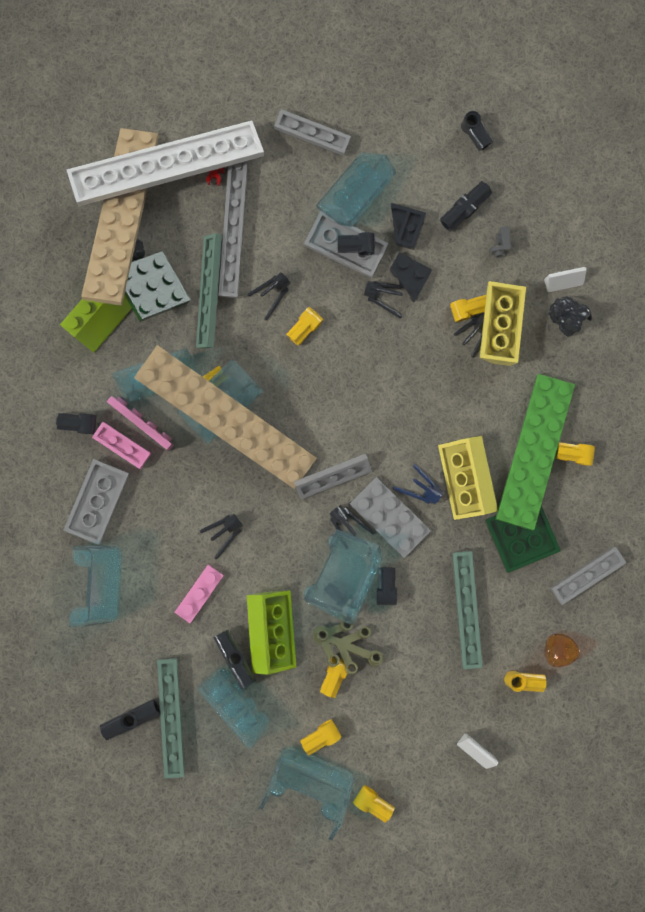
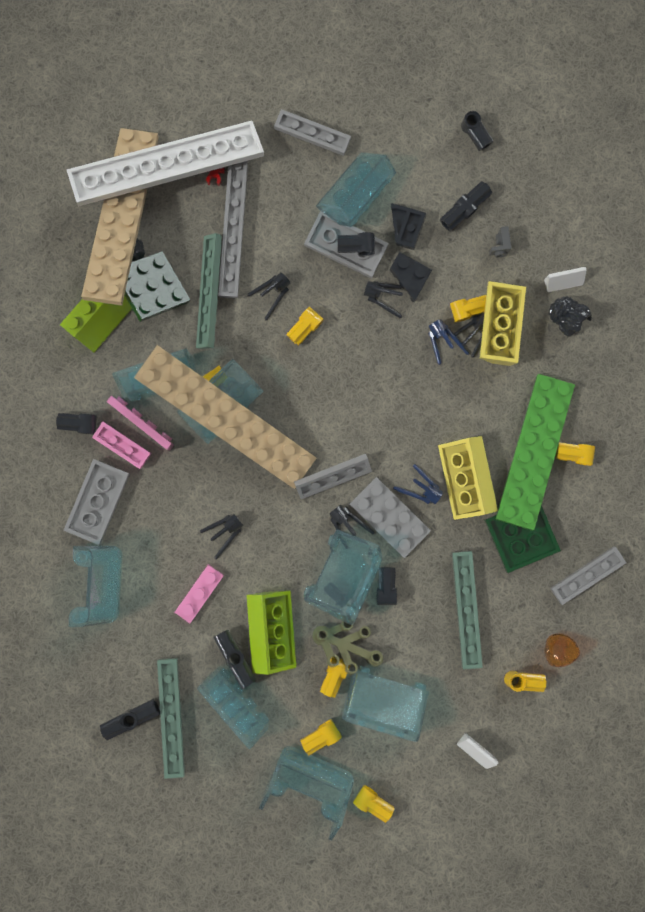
none -> clear light blue windscreen [342,666,429,742]
none -> dark blue plant [428,319,469,365]

